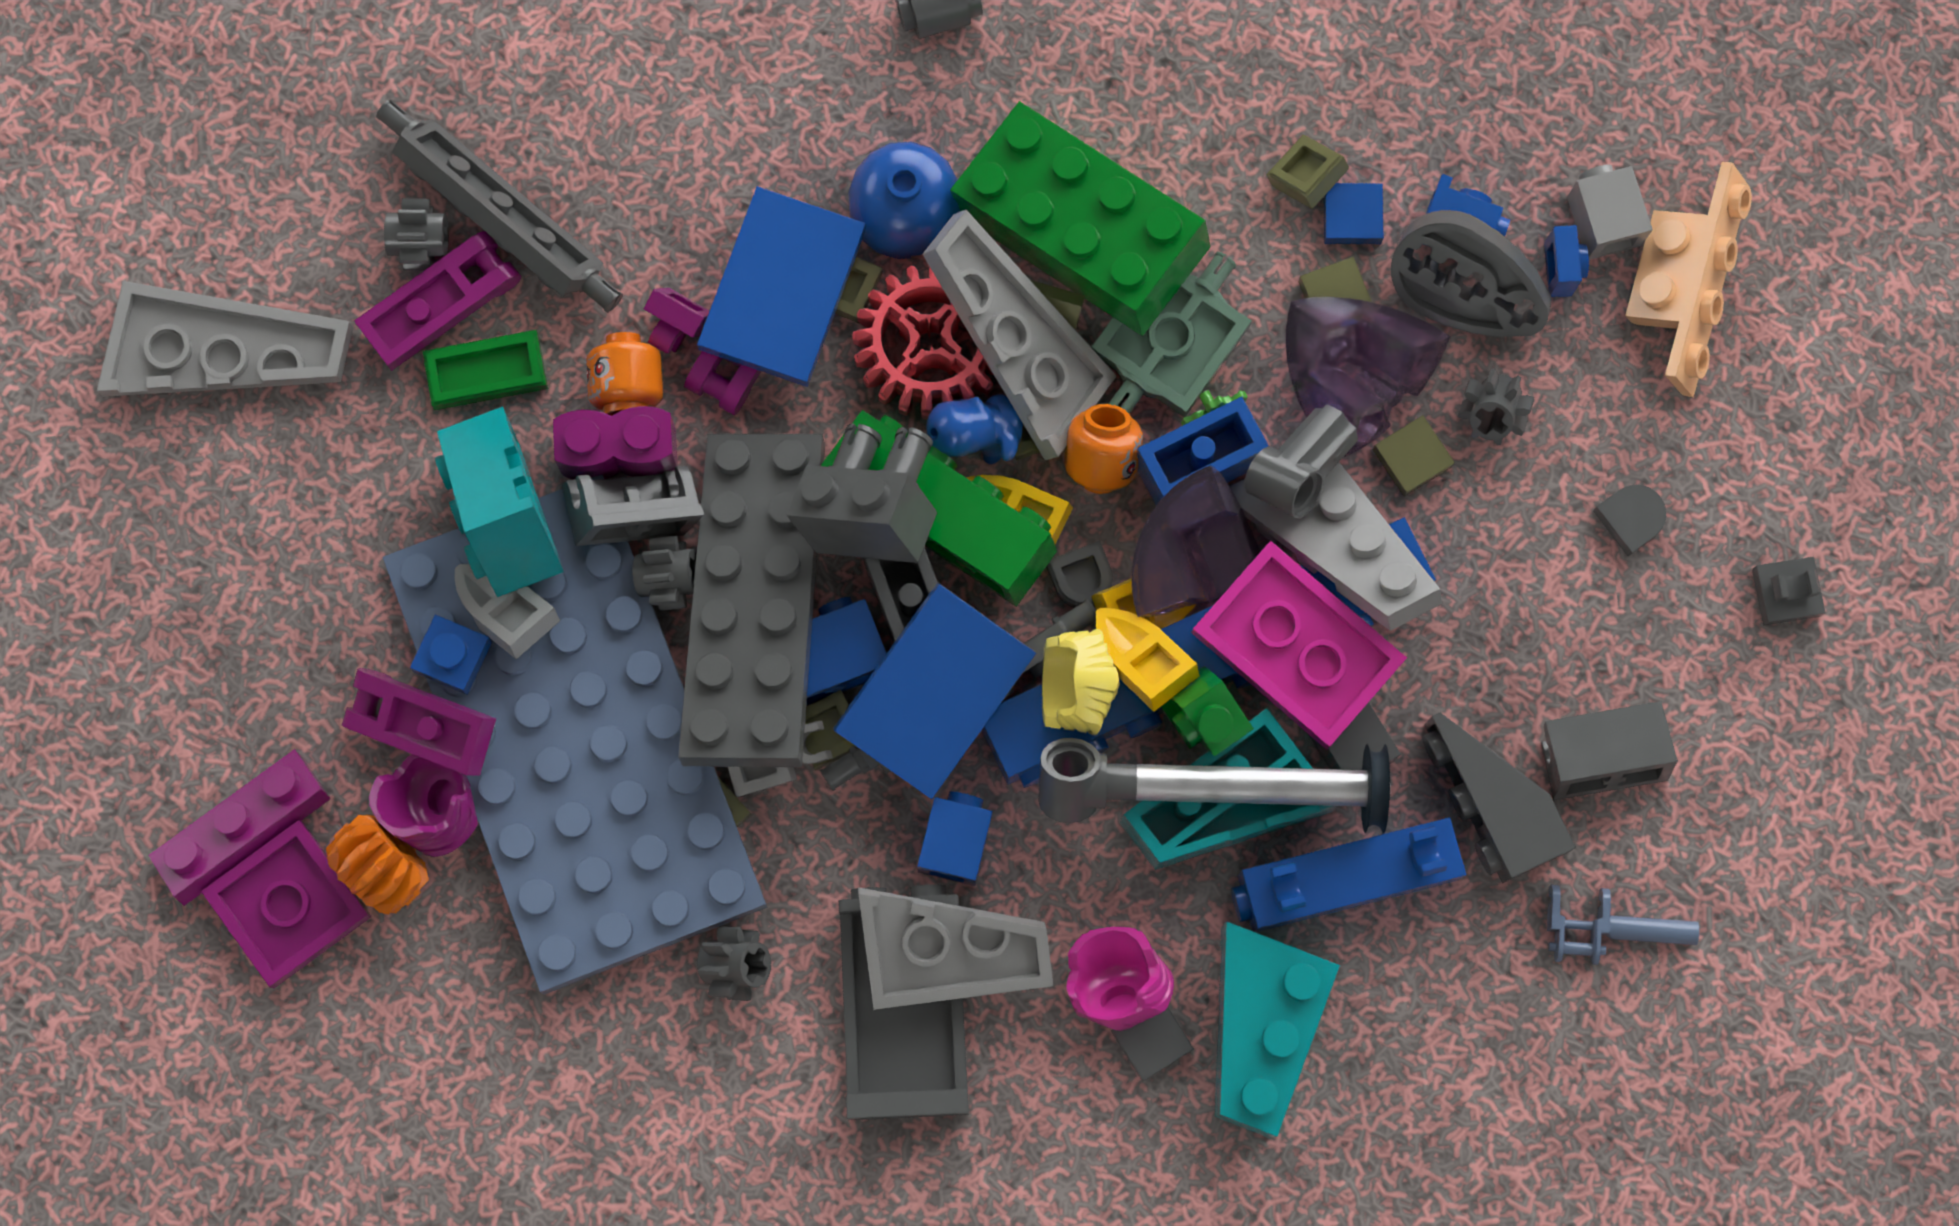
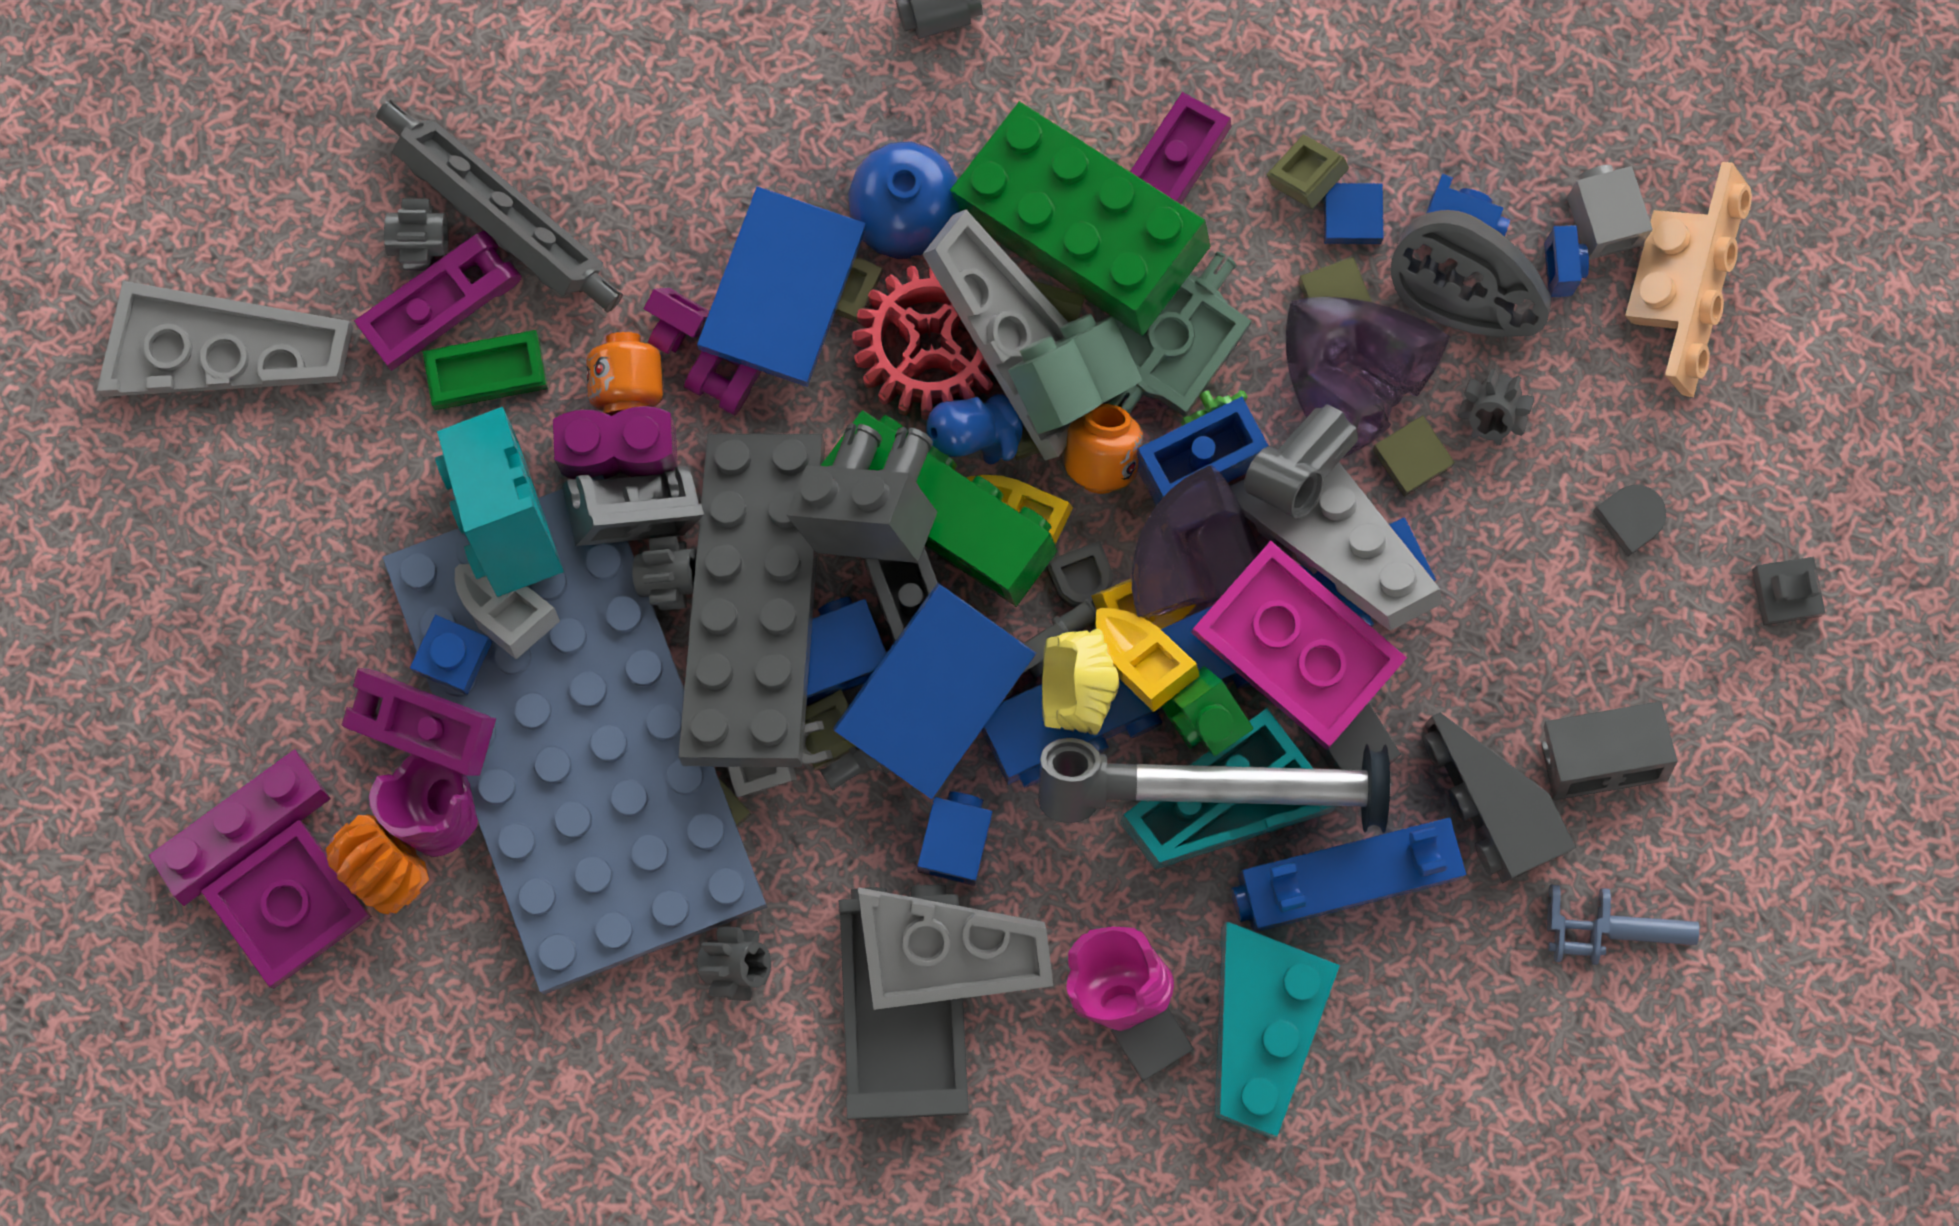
none -> sand green brick [1008,313,1142,434]
none -> magenta plate [1130,92,1232,204]

